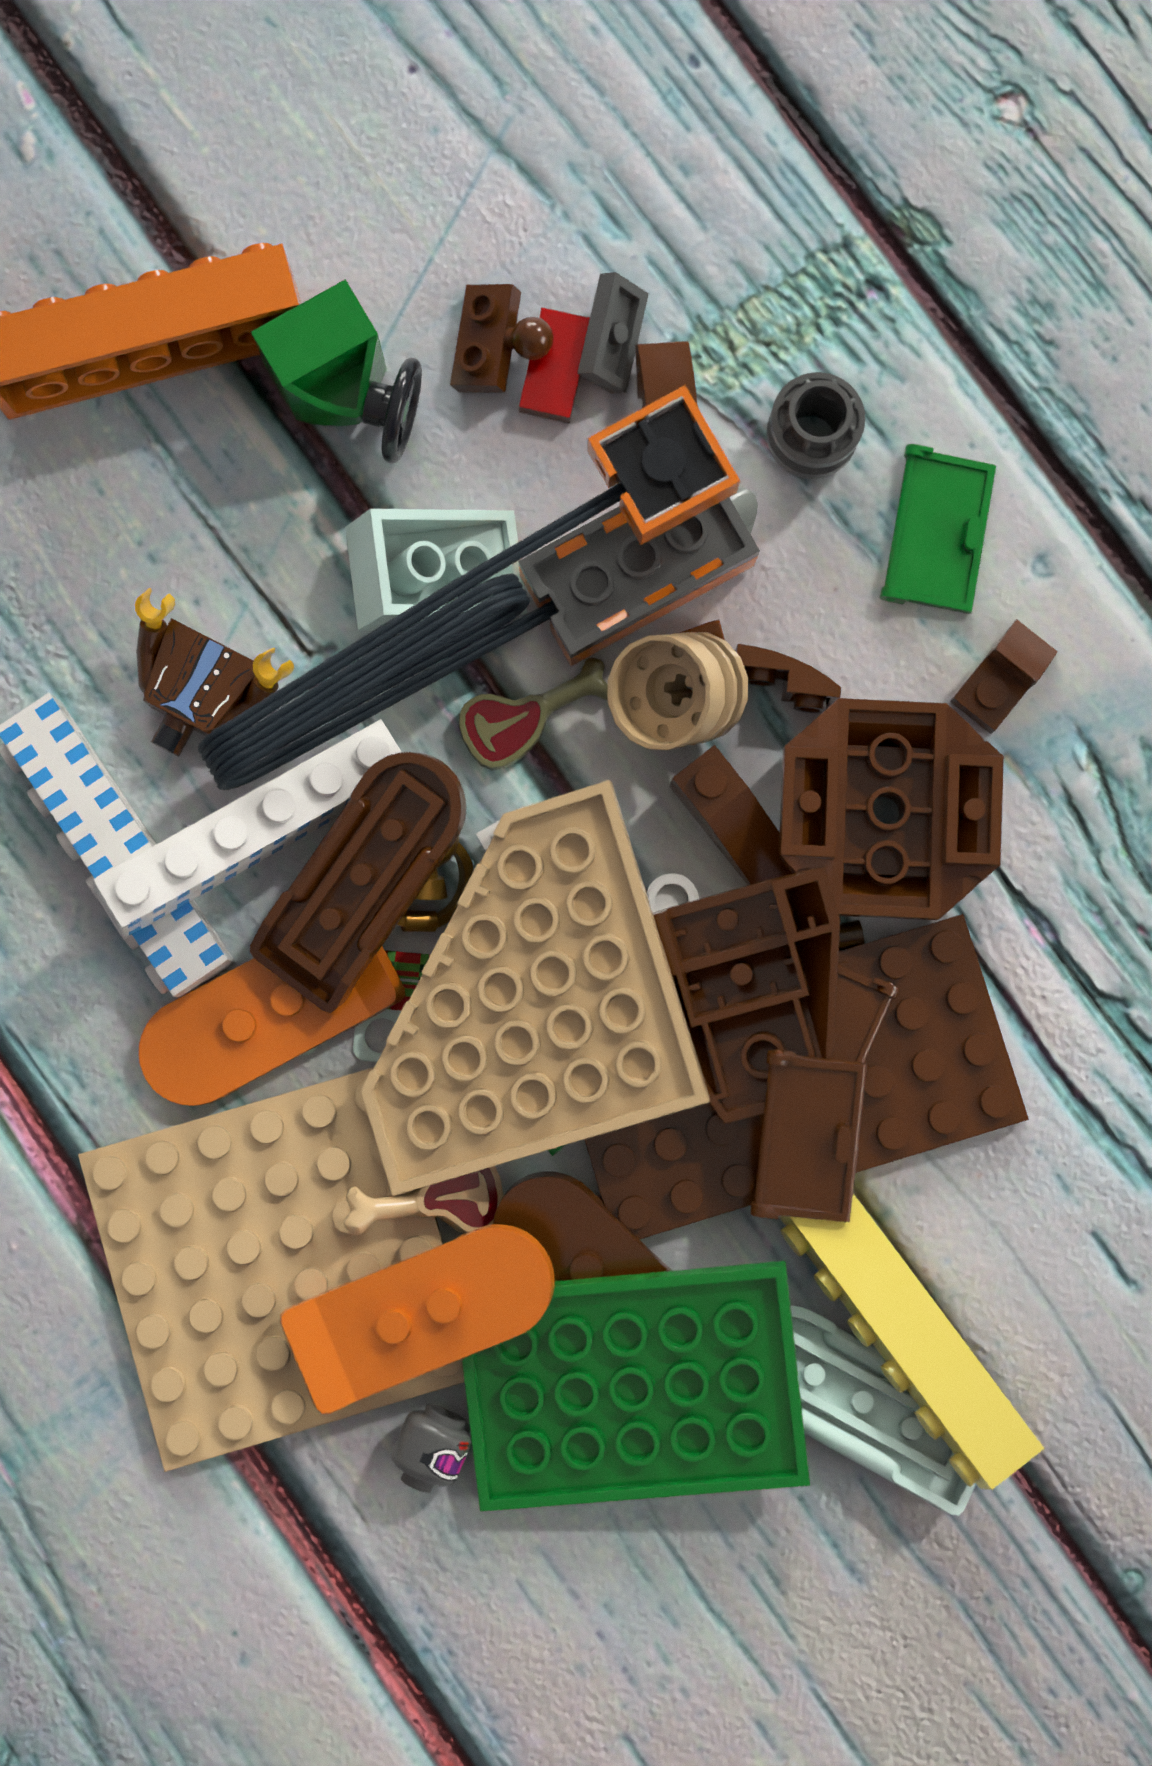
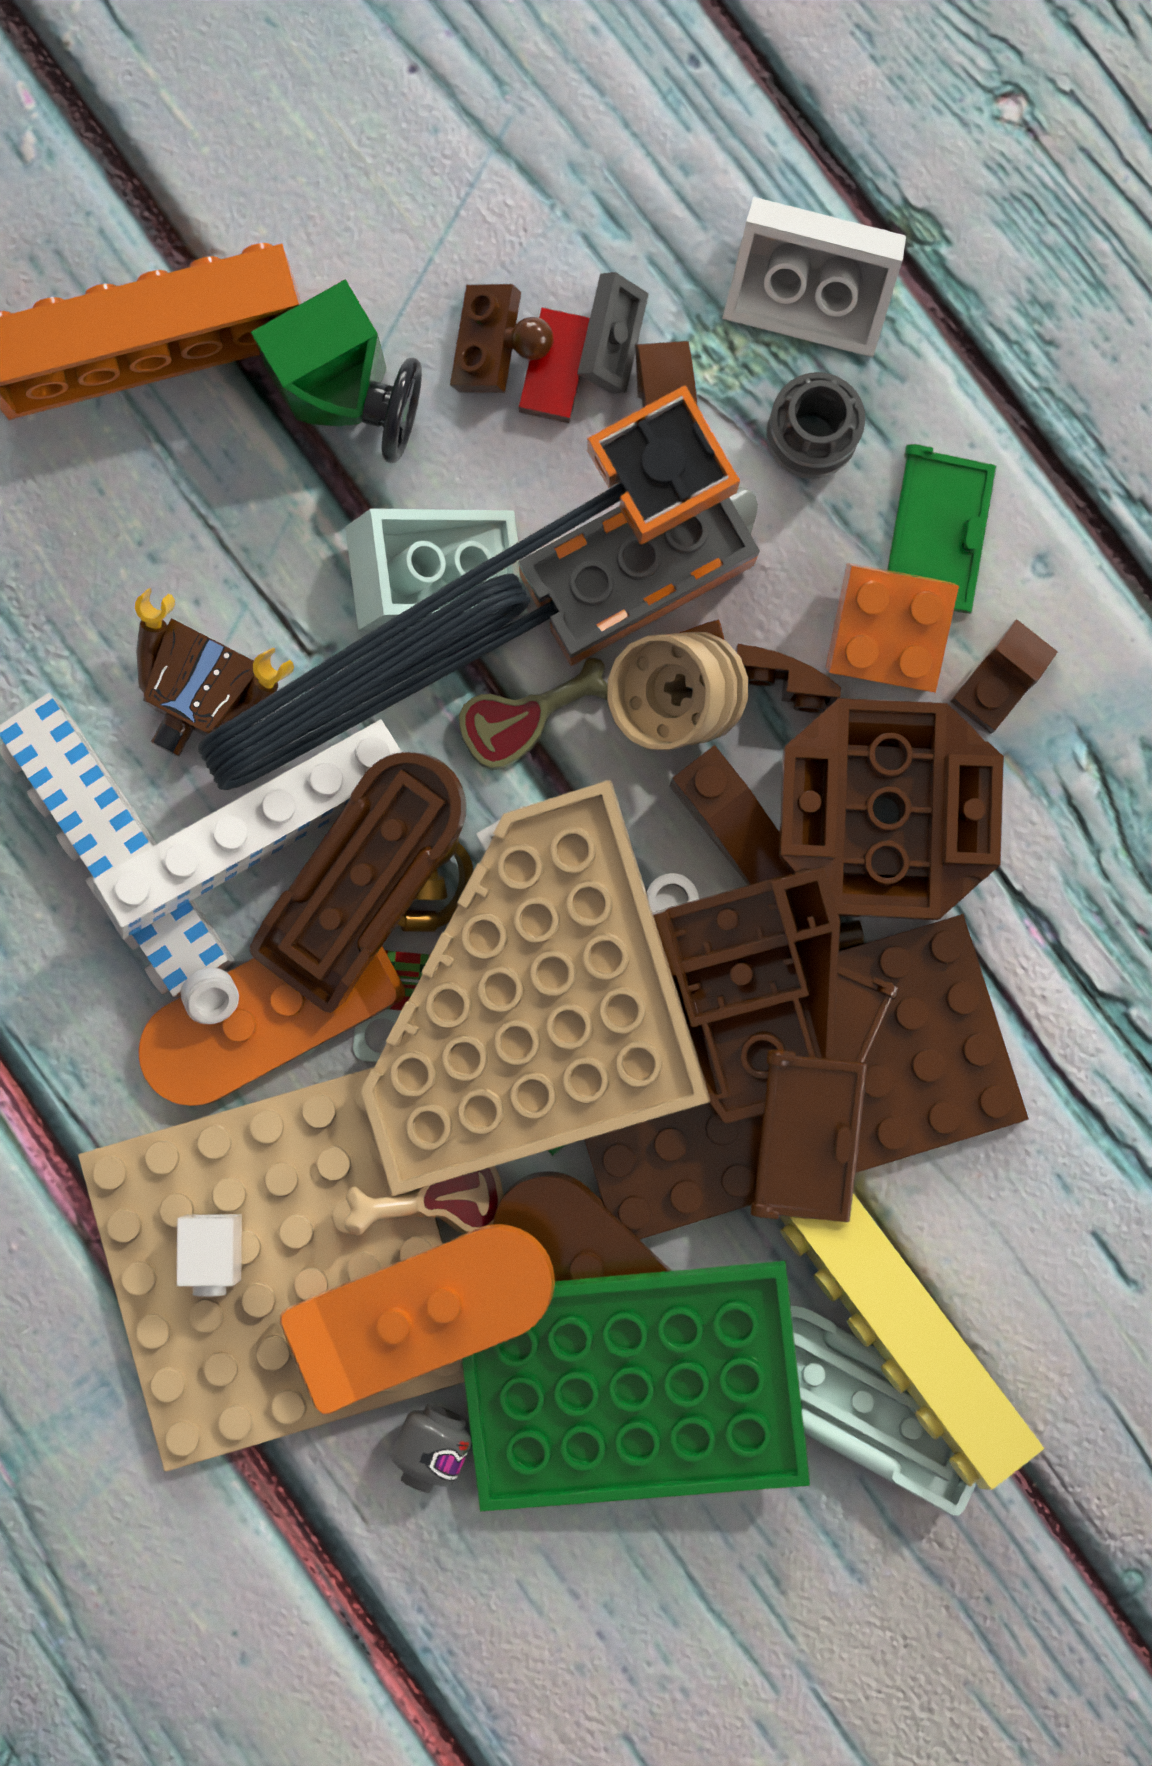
none -> white brick [177,1214,242,1296]
none -> white tile [181,968,239,1024]
none -> white slope [722,197,906,357]
none -> orange brick [825,563,959,693]

